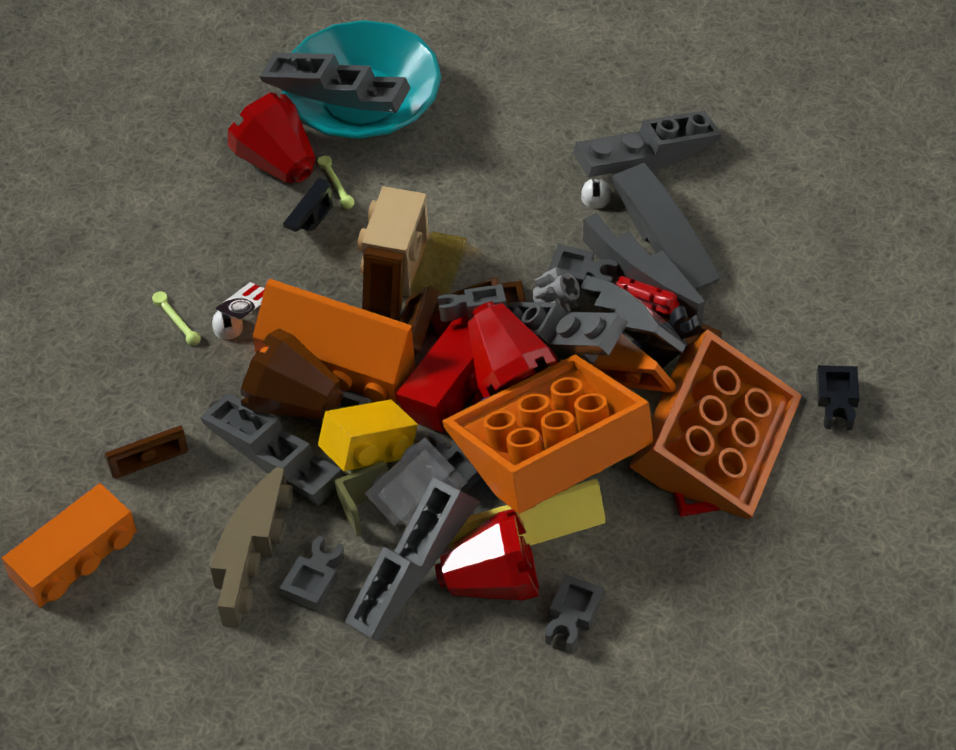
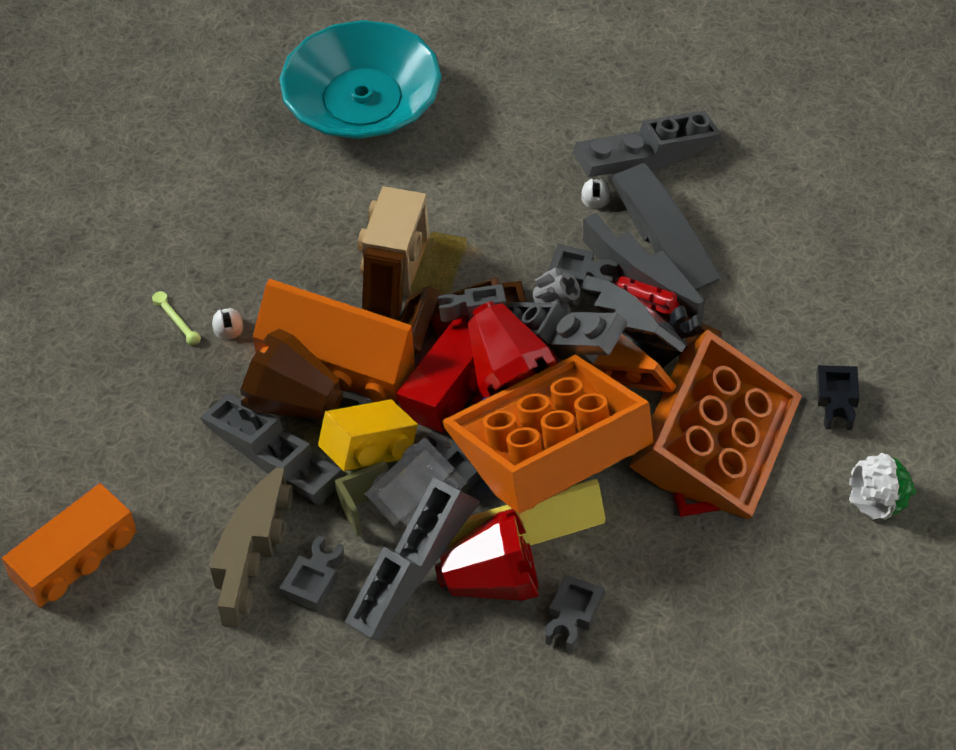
reddish brown slope [104,425,188,479] -> none
sticker [215,282,265,320] -> none
red cone [228,92,315,183] -> none
dark grey slope [260,53,411,113] -> none
black tile [283,178,333,232] -> none
yellowish green hinge [317,155,354,209] -> none
none -> white piece [849,453,916,520]

